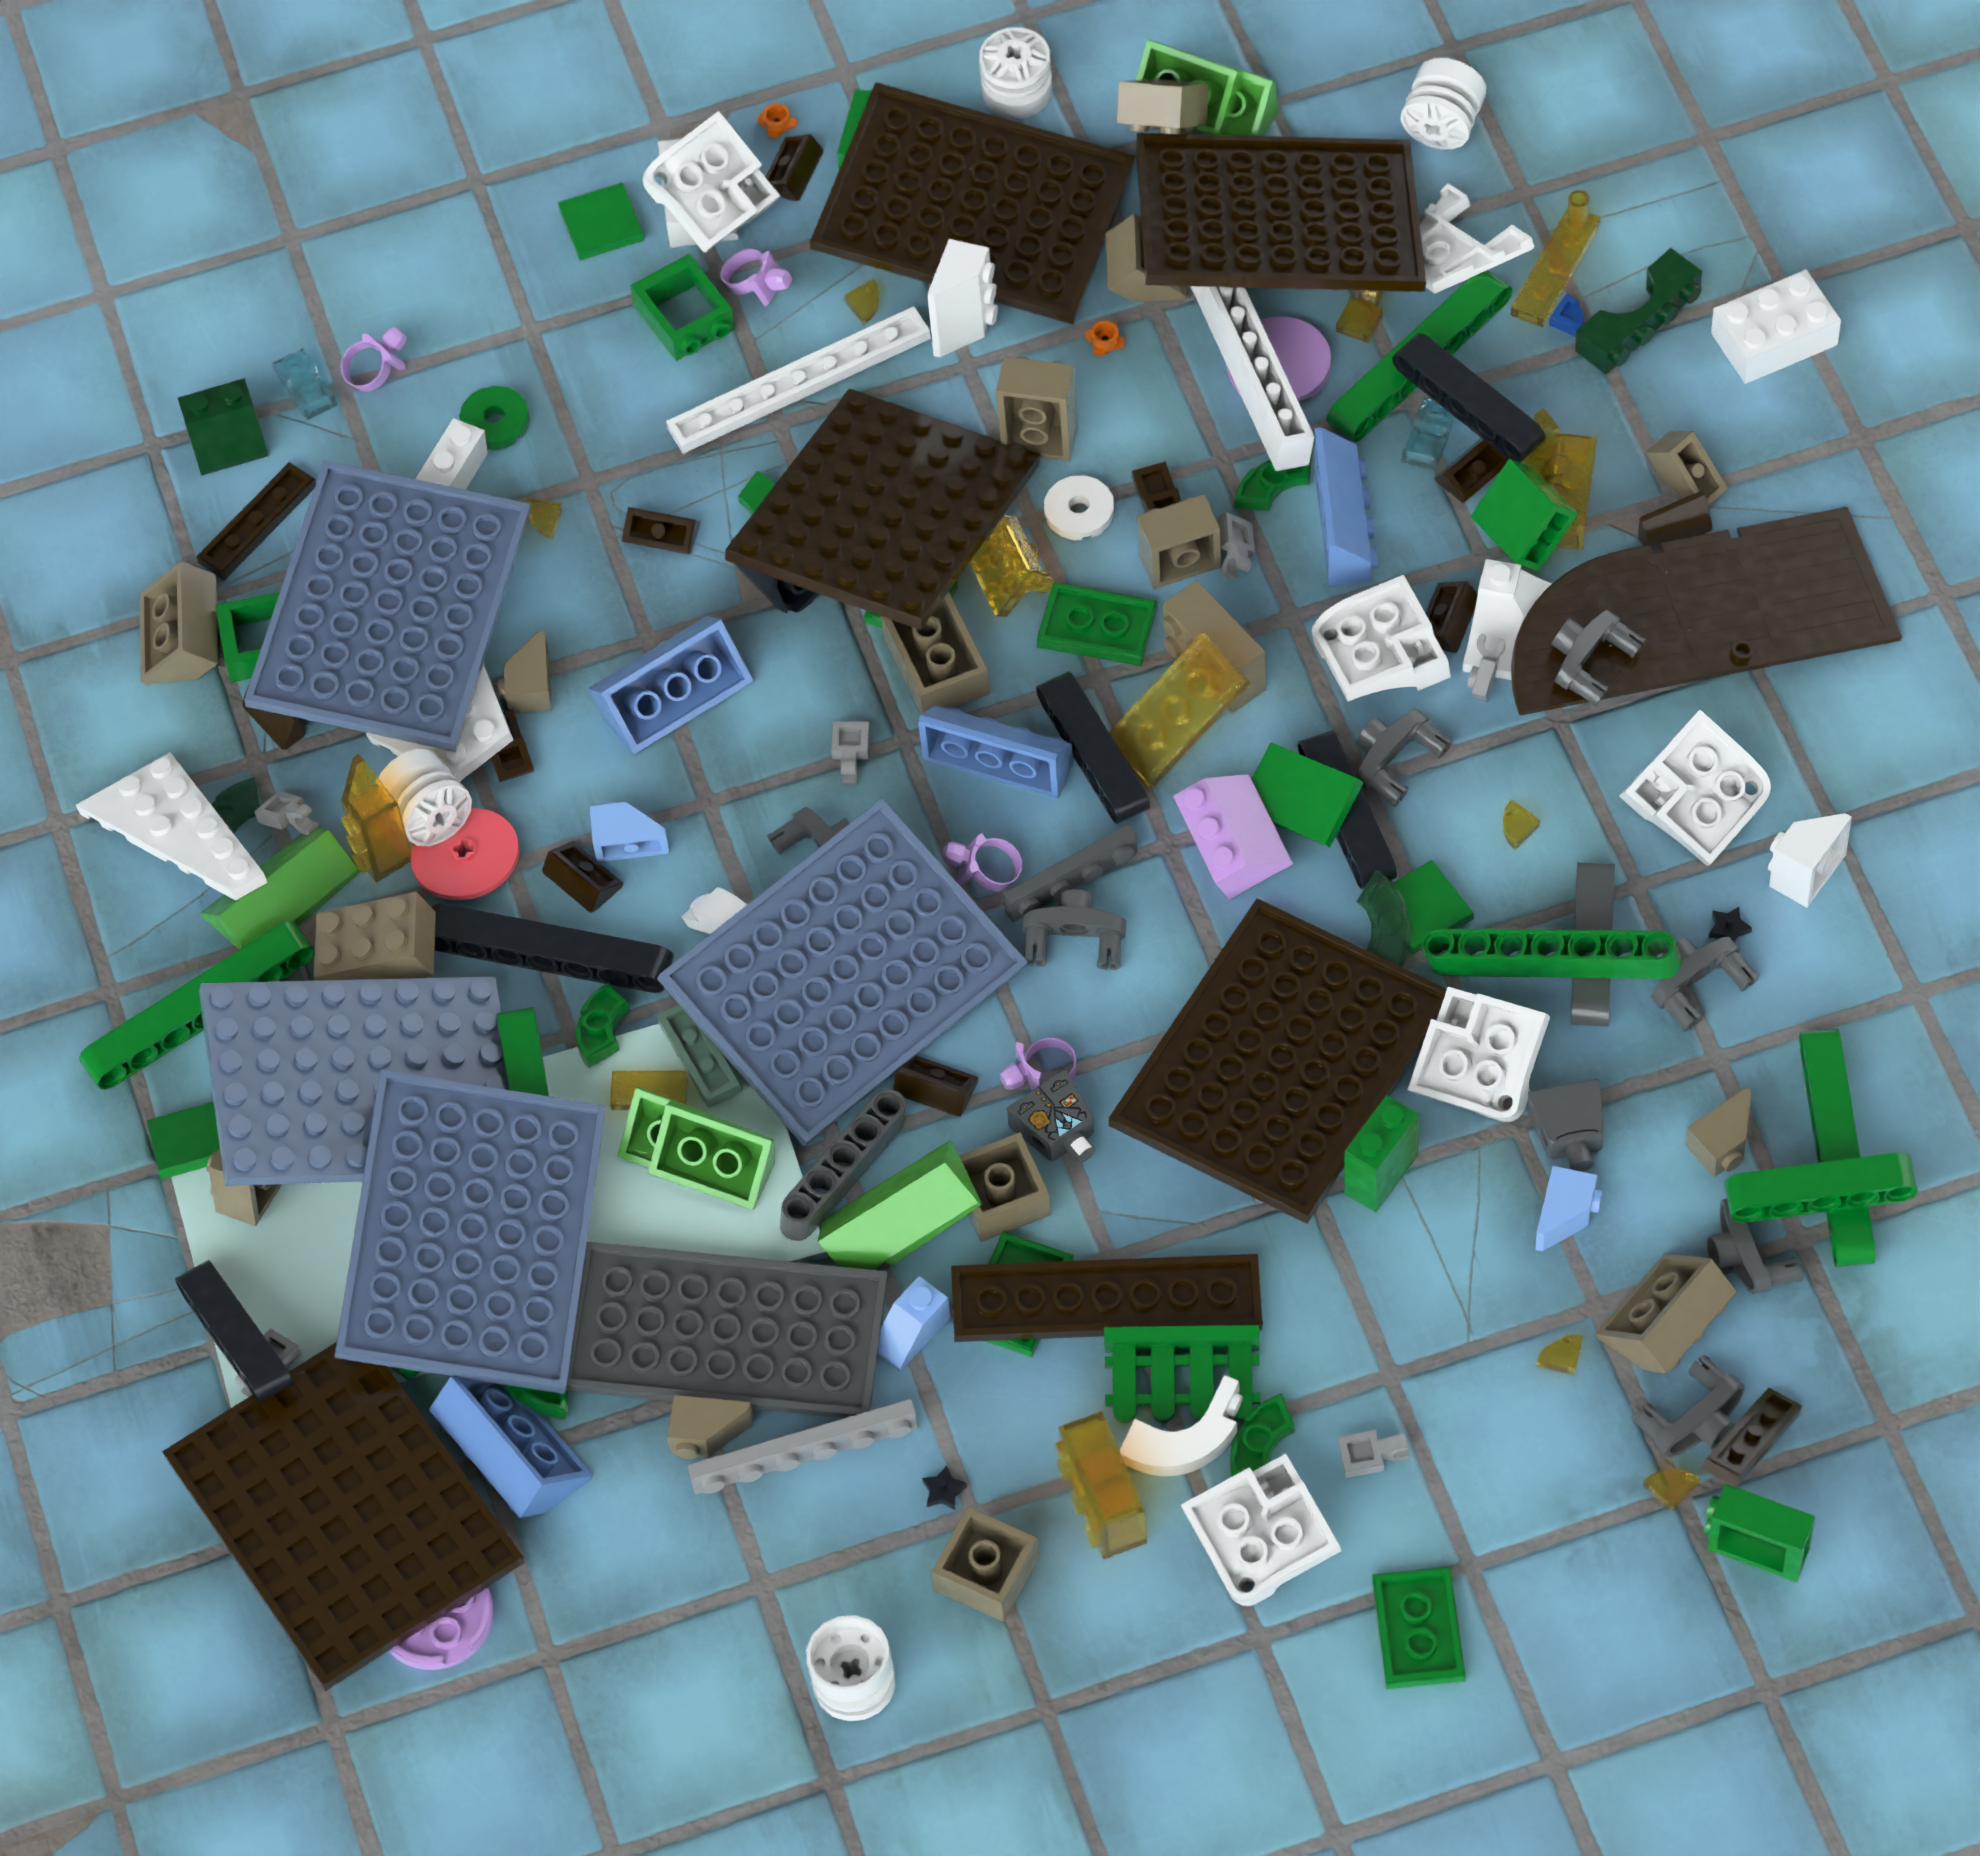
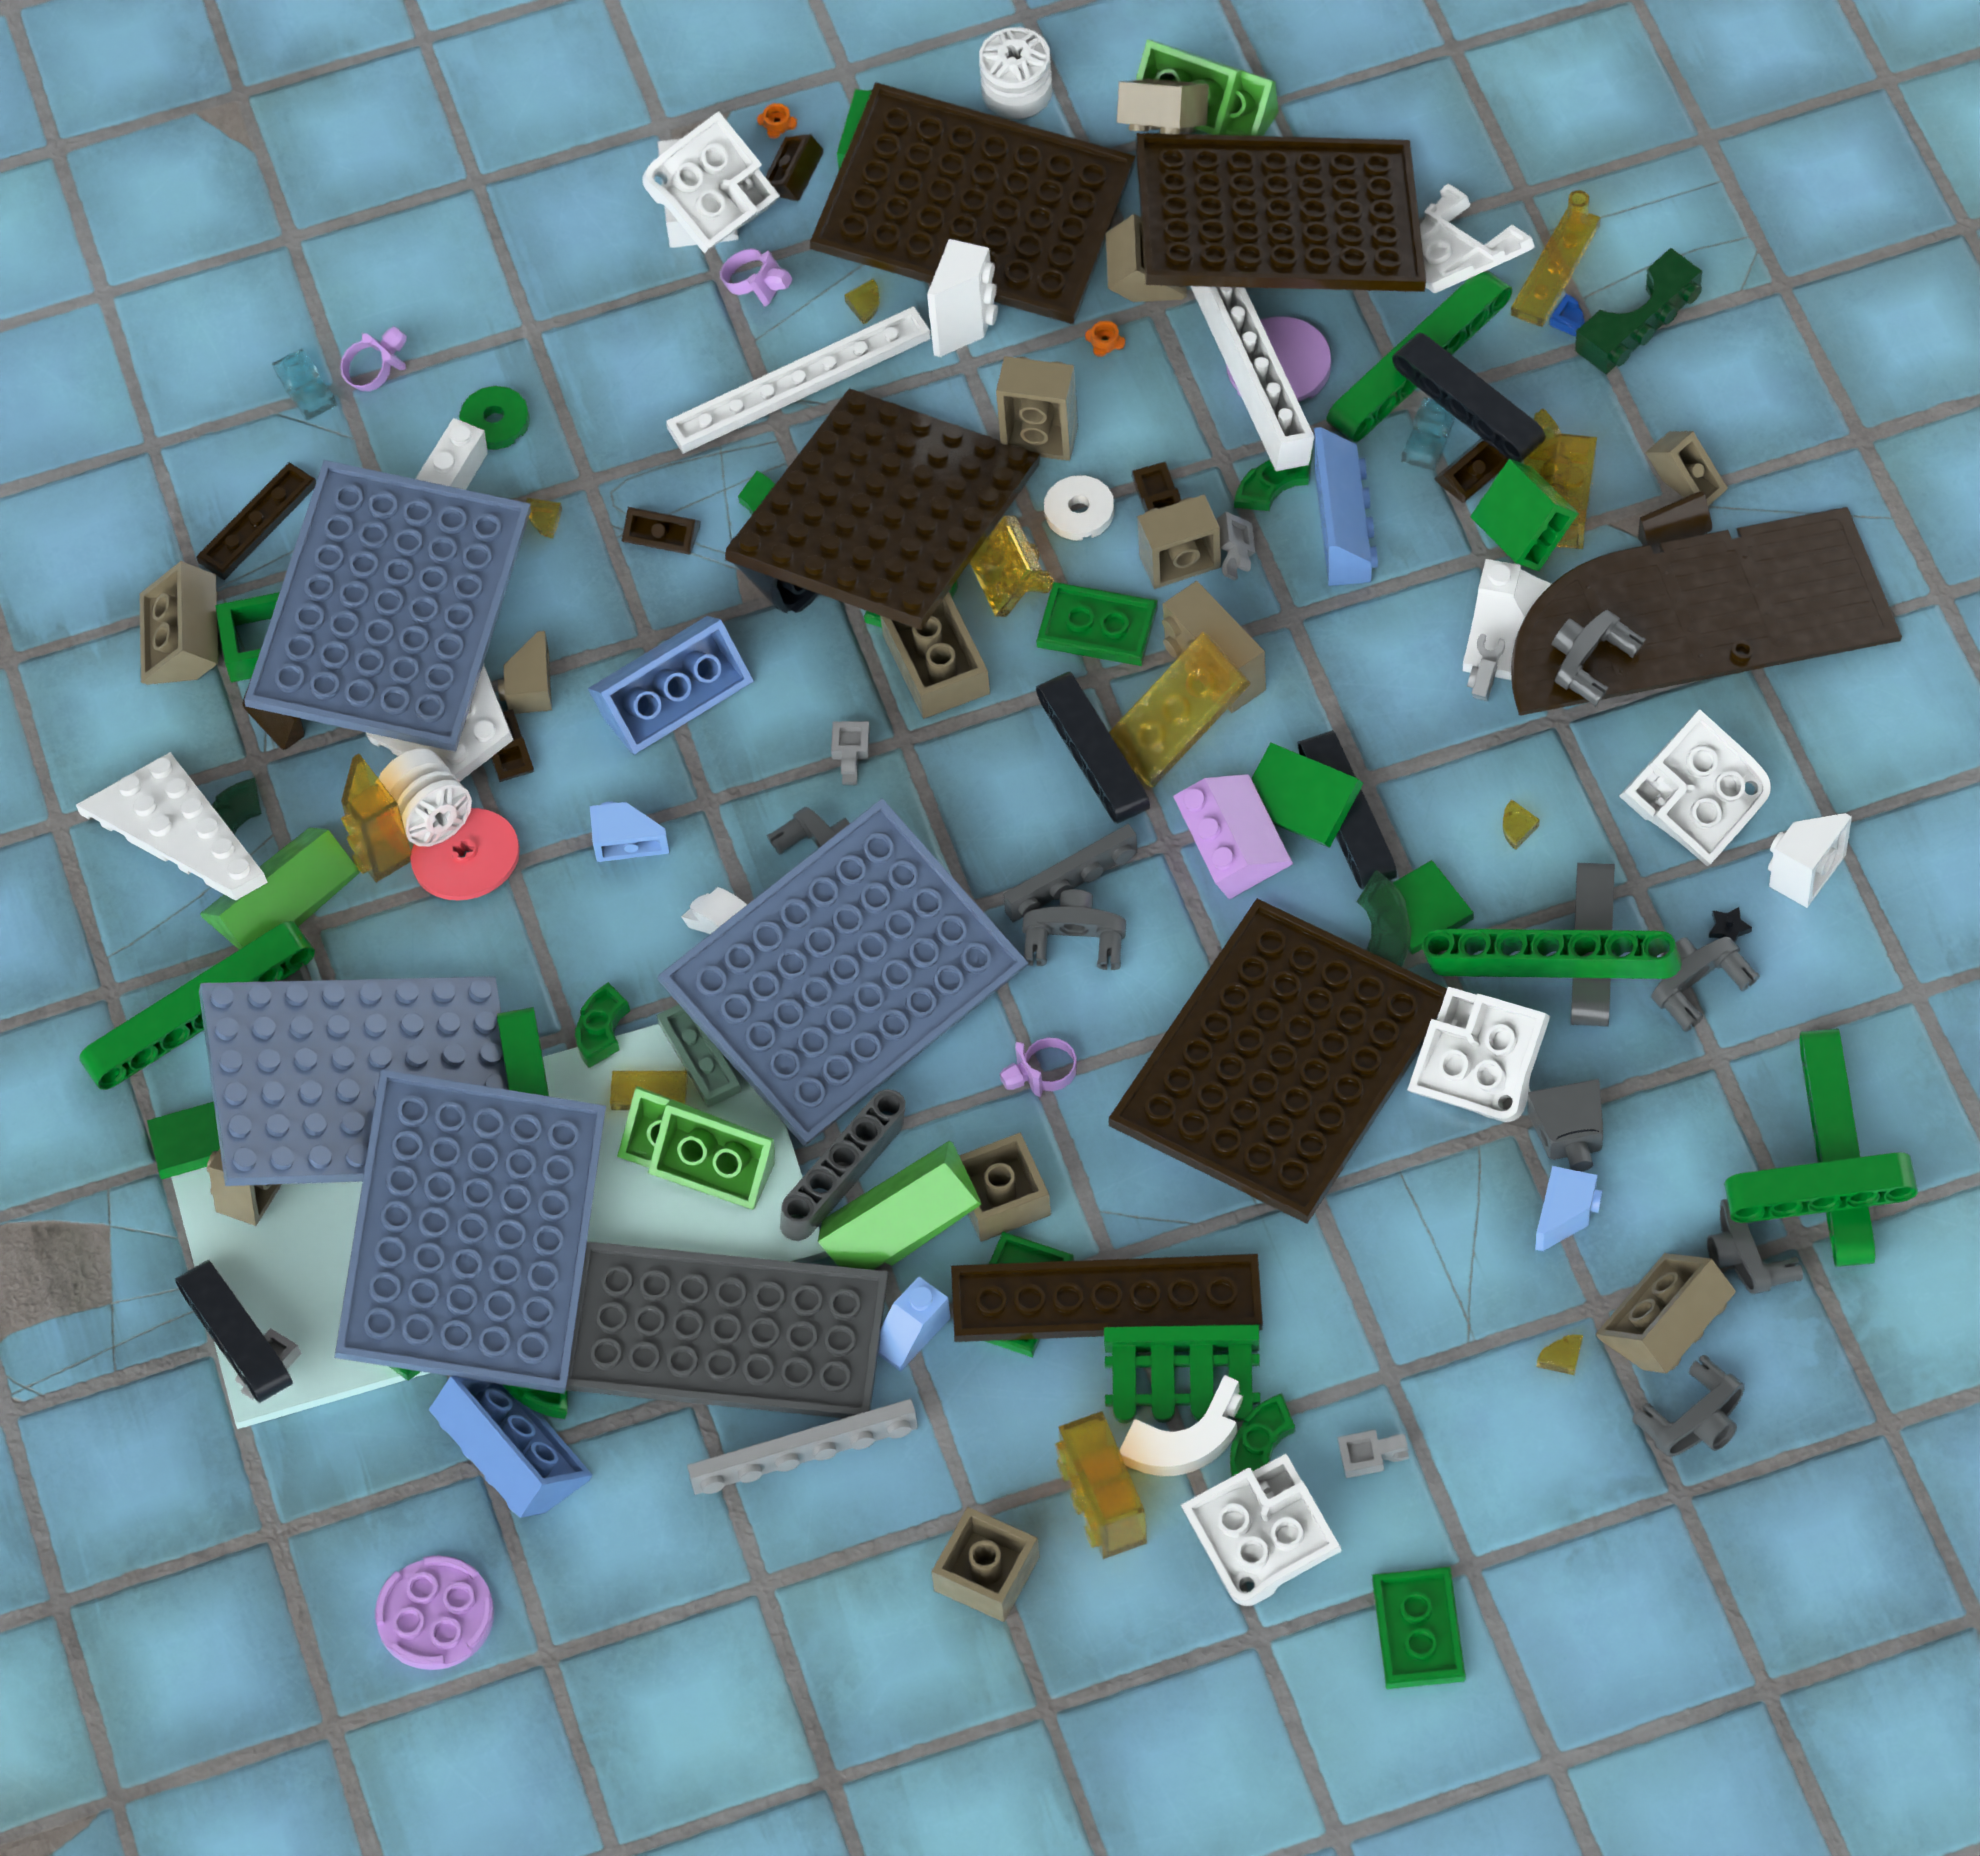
dark brown plate [162,1342,525,1691] -> none
dark green slope [178,378,269,476] -> none
light grey plate [254,791,319,835] -> none
dark tan brick [313,892,436,981] -> none
black beam [431,903,674,993] -> none
dark brown slope [542,841,623,913] -> none
green tile [557,182,644,261] -> none
green window [630,254,735,361] -> none
dark tan slope [667,1395,754,1459] -> none
white wheel [806,1615,896,1721] -> none
dark brown slope [893,1056,979,1116] -> none
medium blue slope [918,705,1073,799] -> none
black piece [922,1465,967,1510] -> none
lavender piece [942,833,1022,891] -> none
dark grey torso [1007,1069,1095,1163] -> none
white slope [1312,575,1451,701] -> none
clear yellow plate [1336,290,1383,343] -> none
green brick [1344,1095,1419,1212] -> none
dark grey connector [1356,709,1453,807] -> none
white wheel [1401,58,1486,149] -> none
dark brown slope [1425,581,1478,653] -> none
clear yellow tile [1643,1469,1699,1510] -> none
dark tan slope [1685,1087,1752,1177] -> none
dark brown tile [1701,1388,1803,1488] -> none
green window [1703,1483,1816,1582] -> none
white brick [1711,269,1841,384] -> none

